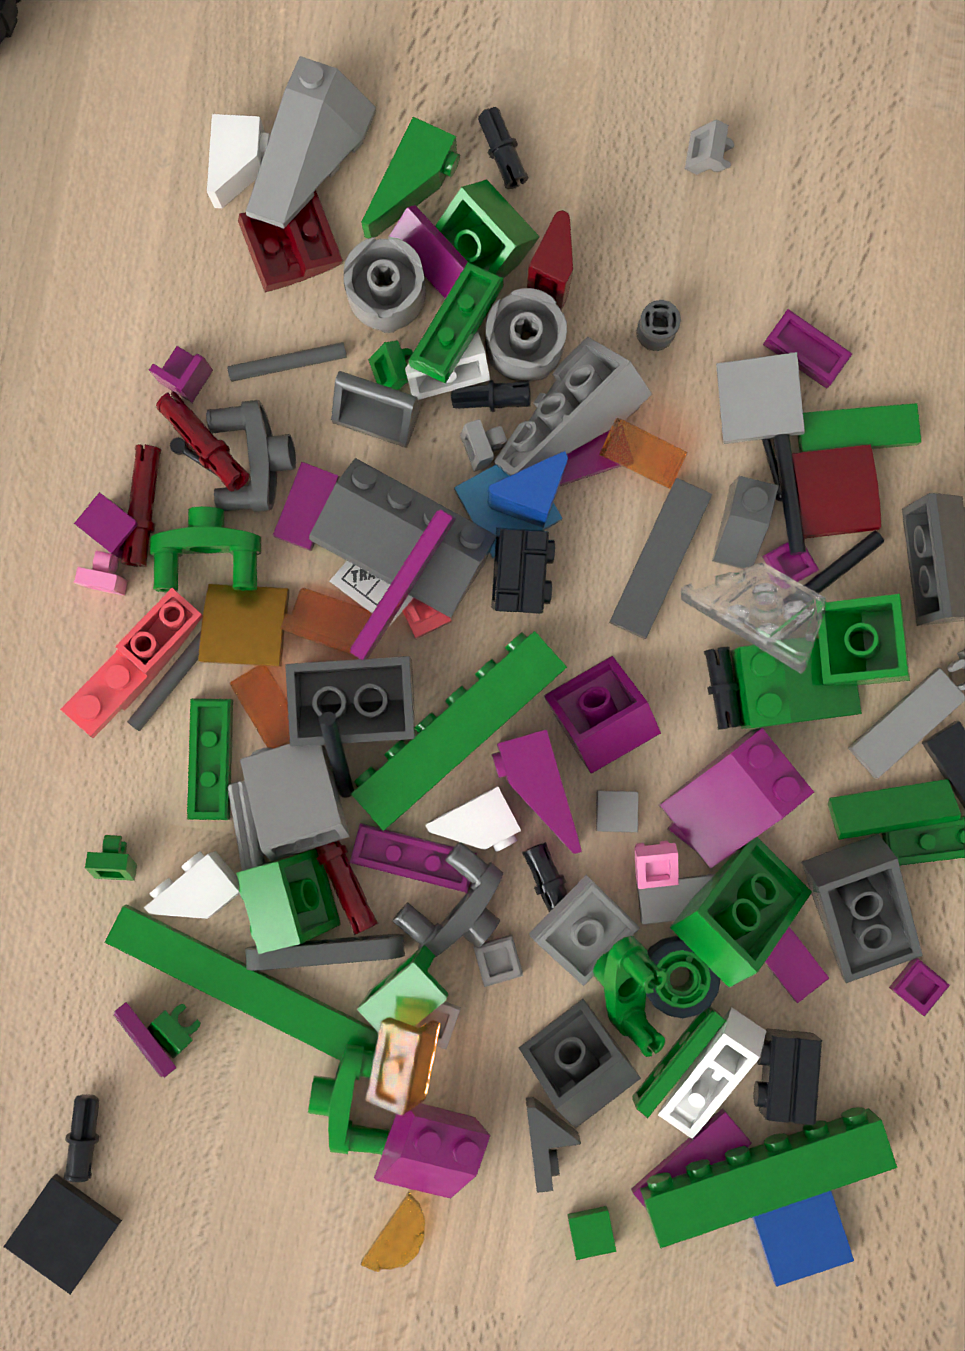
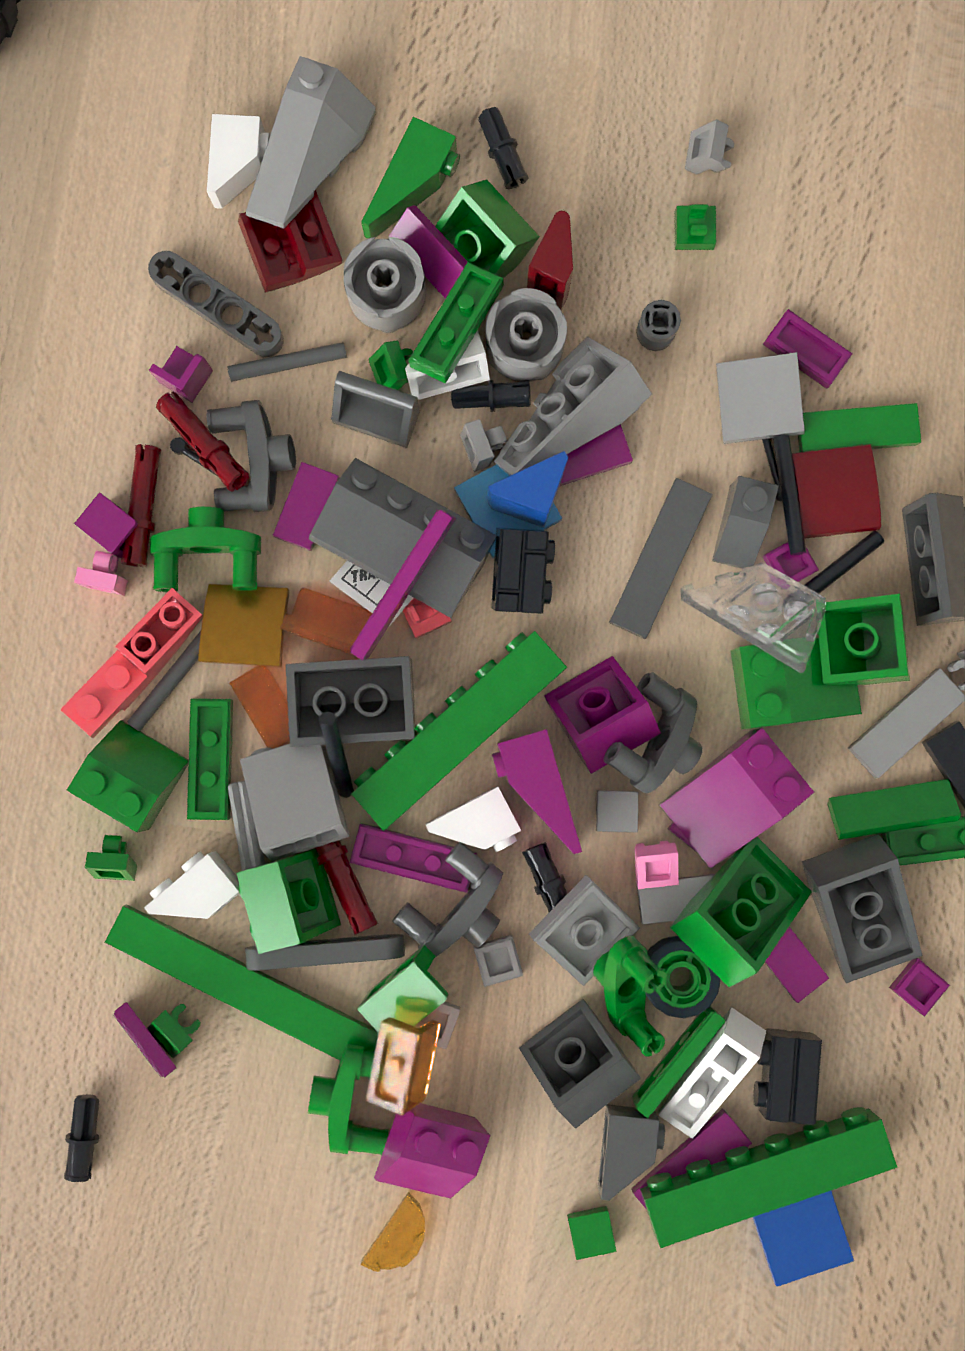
black tile [4,1174,122,1295] -> none
dark grey slope [526,1097,581,1193] -> none
clear orange tile [599,418,688,489] -> none
black pin [704,647,744,730] -> none
none -> green slope [66,720,189,832]
none -> dark grey beam [148,251,284,357]
none -> dark grey slope [598,1104,665,1201]
none -> dark grey connector [604,672,702,794]
none -> green tile [674,204,716,250]

